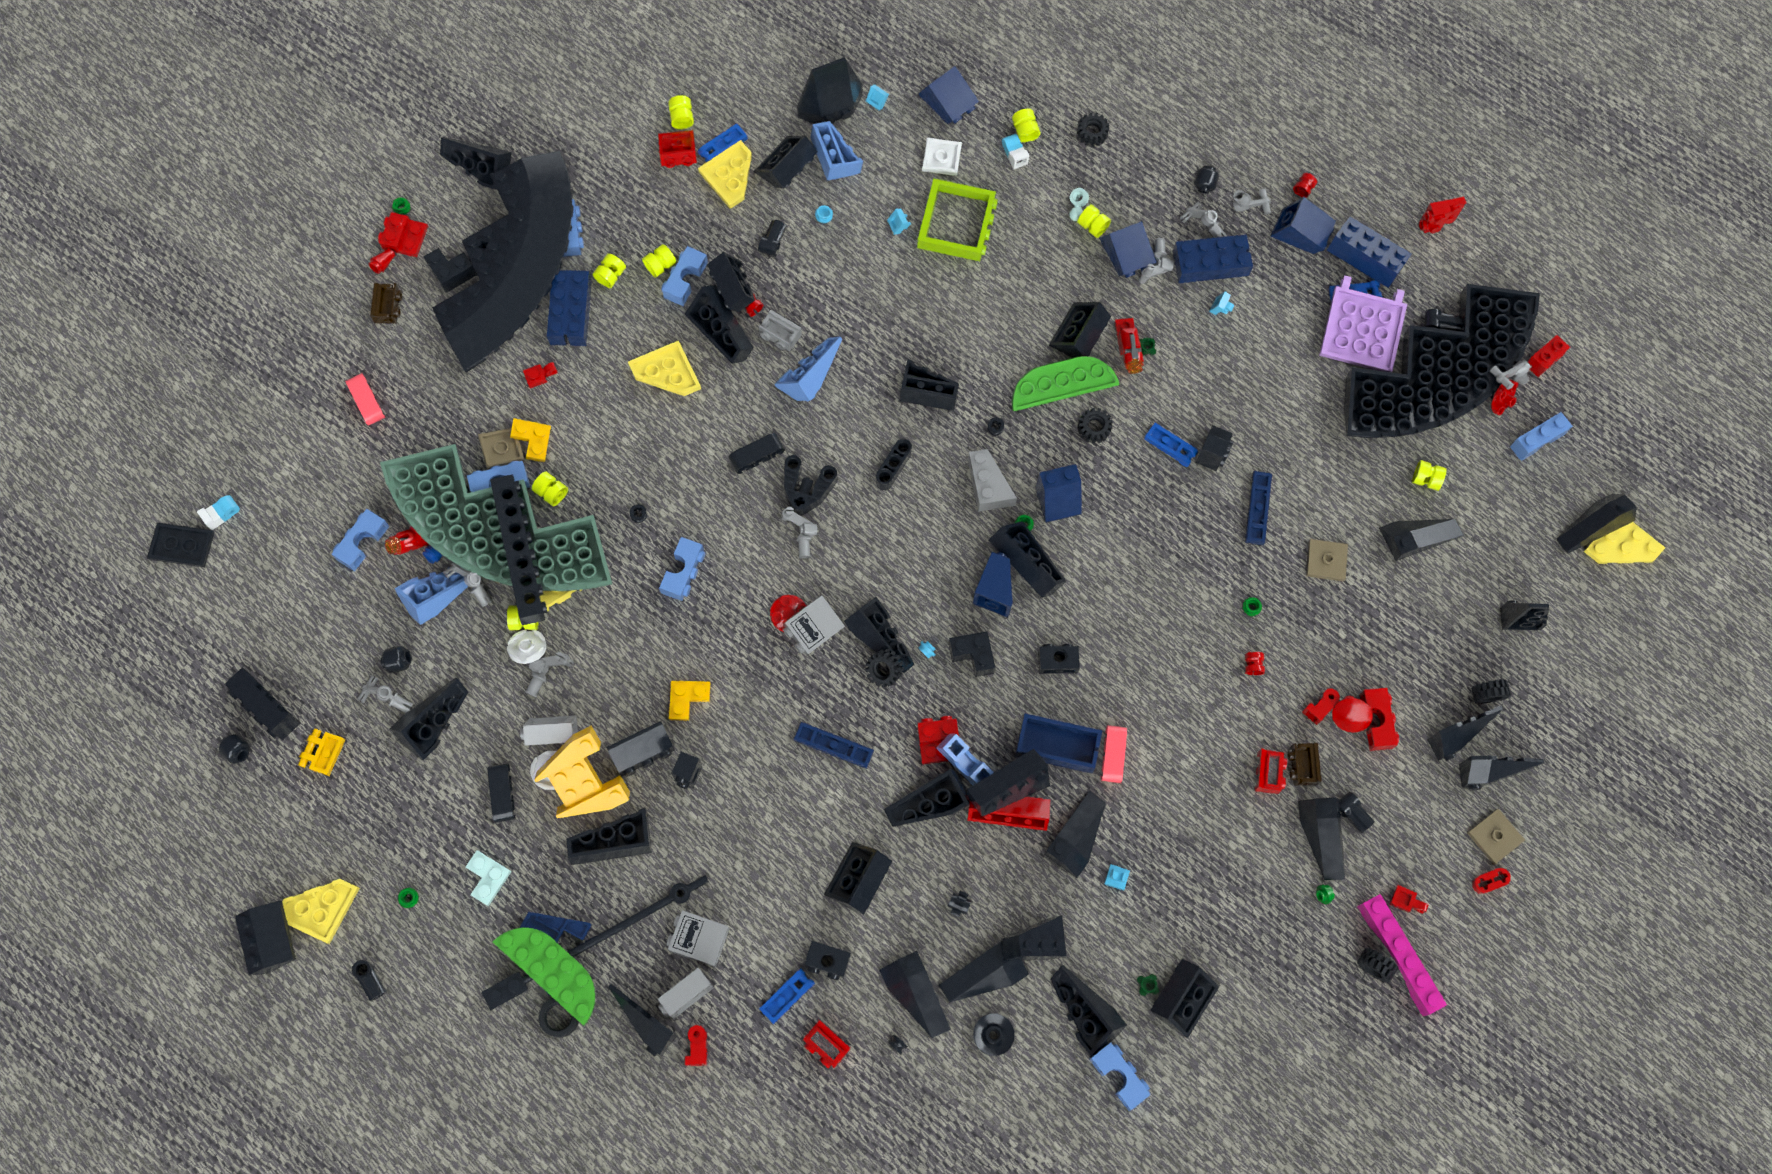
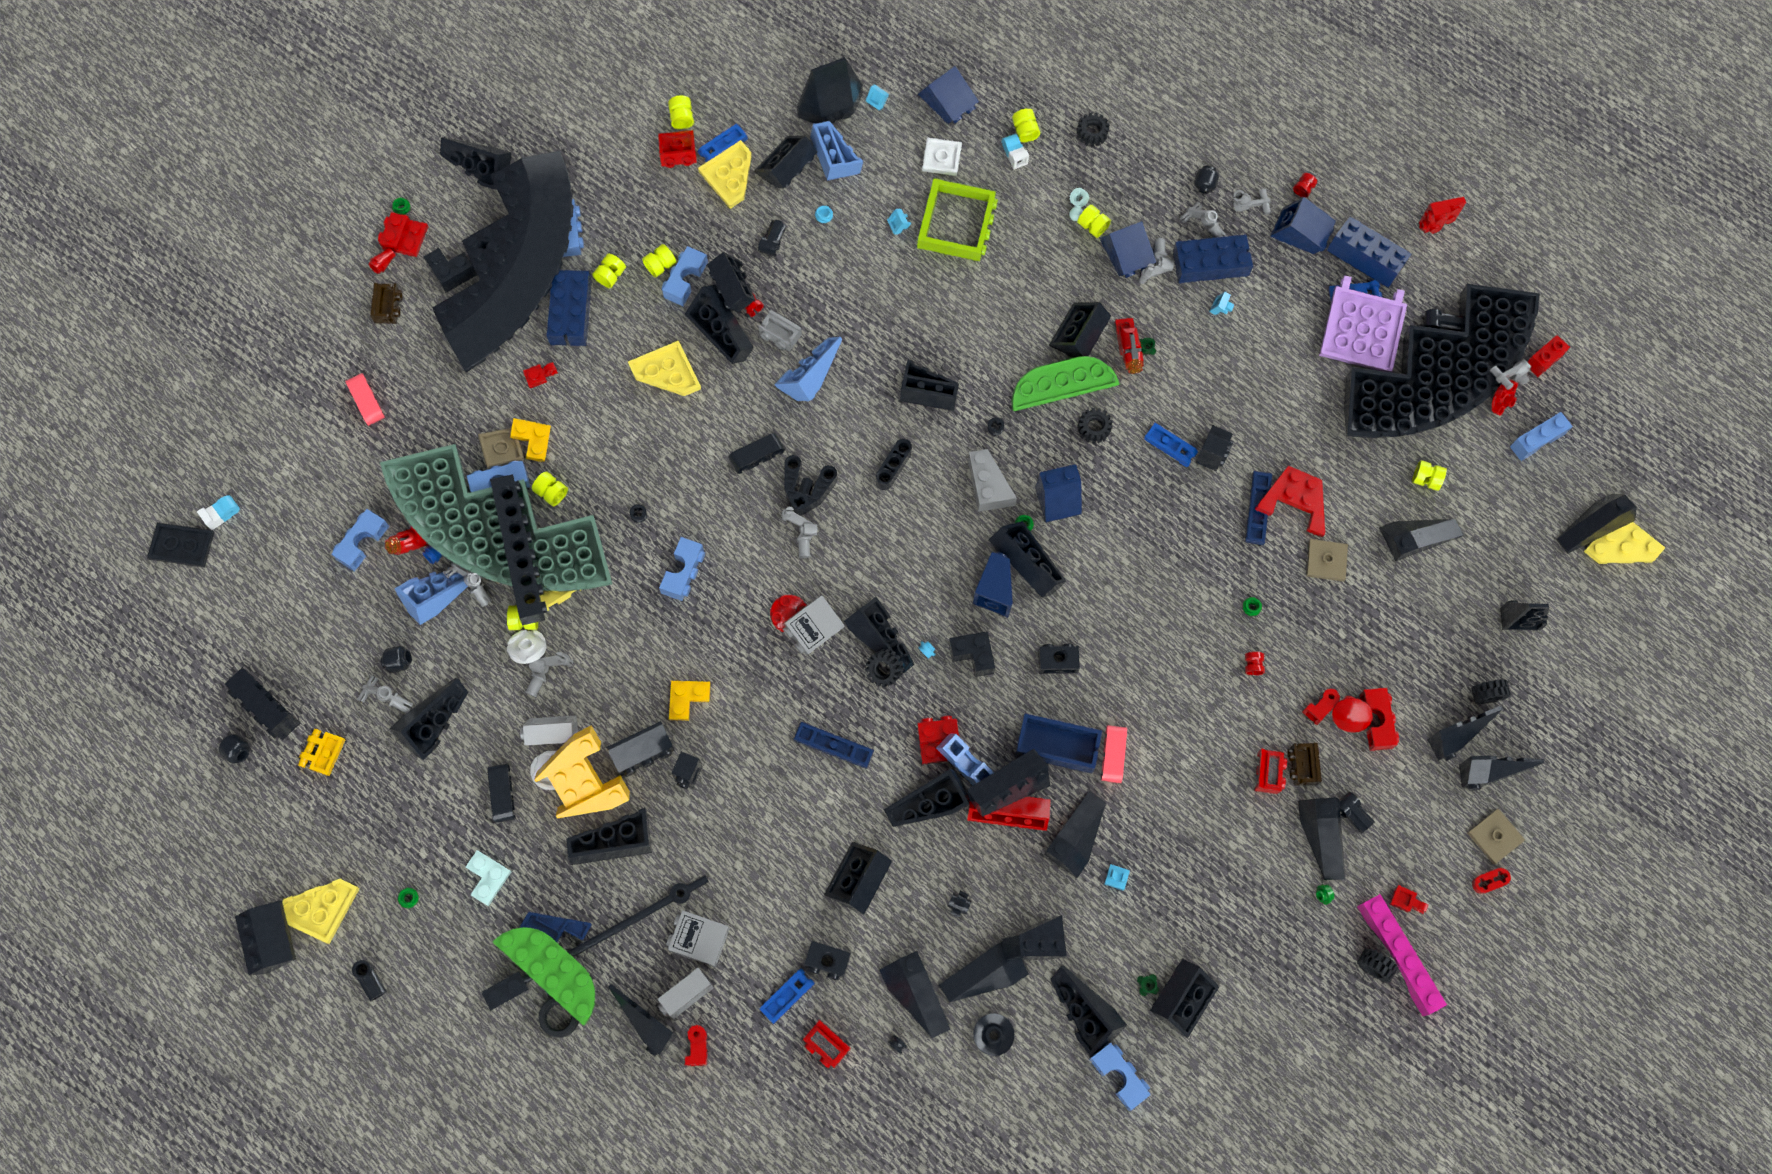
none -> red wing [1255,466,1325,537]

